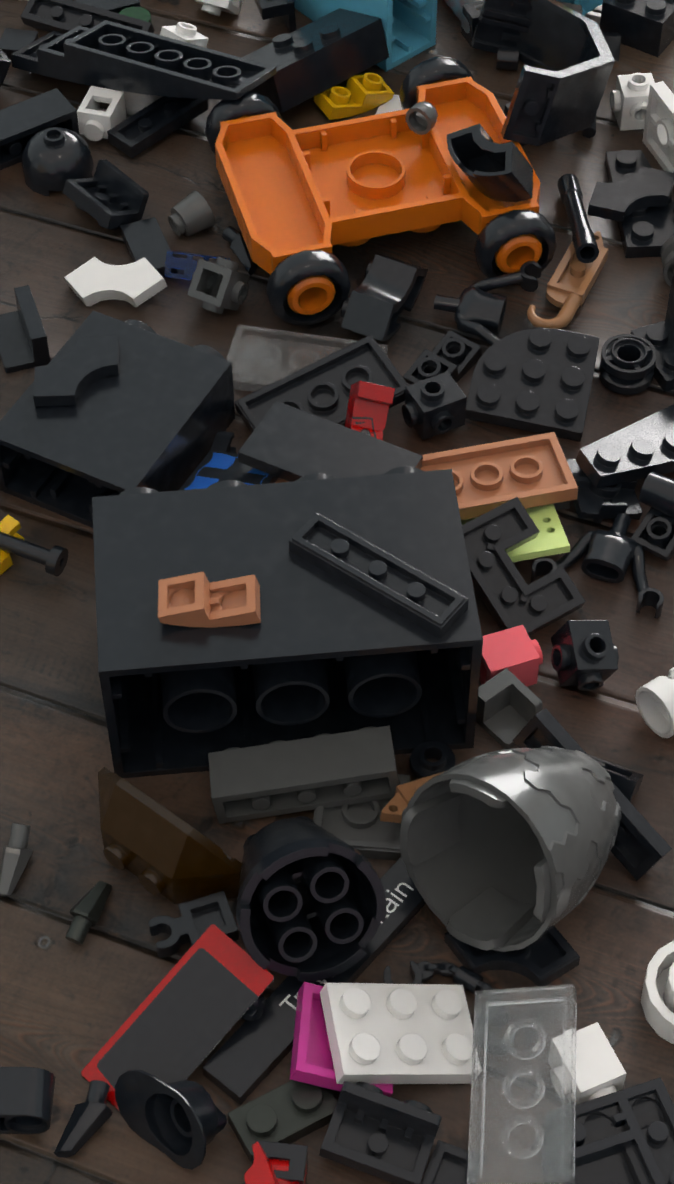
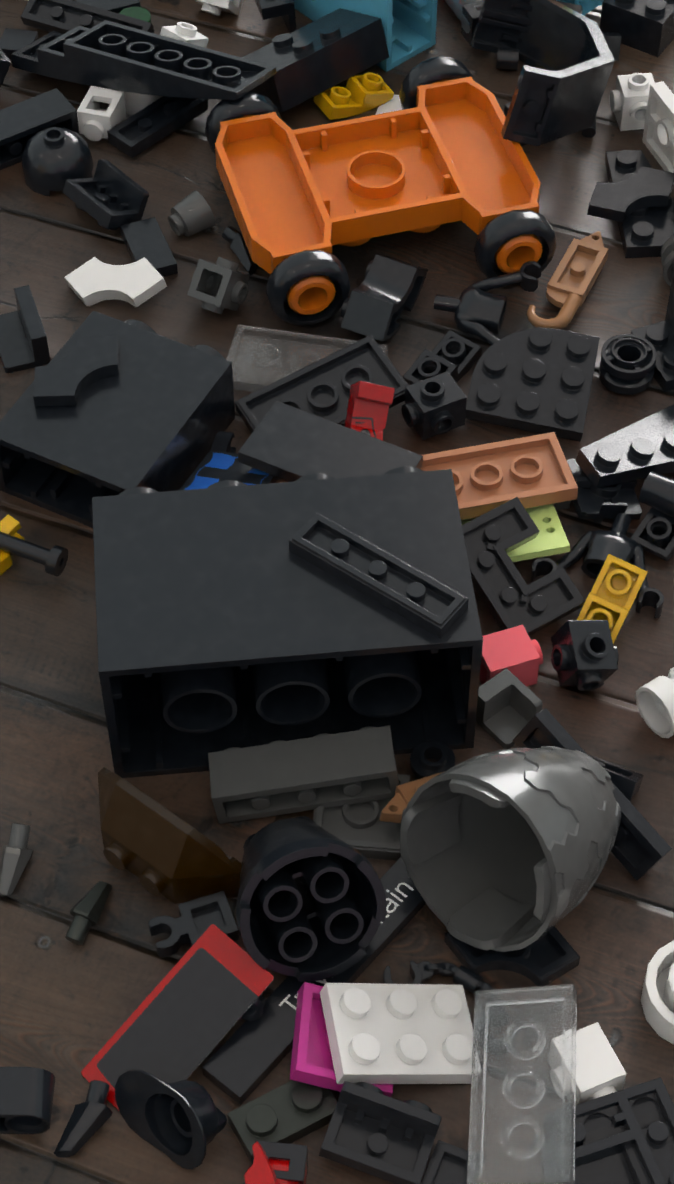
nougat slope [158,571,261,628] -> none
clear blue piece [164,250,230,280] -> none
dark grey hinge [405,101,438,135] -> none
black brick [447,124,533,202] -> none
black piece [557,174,599,263] -> none
none -> yellow slope [577,554,648,644]

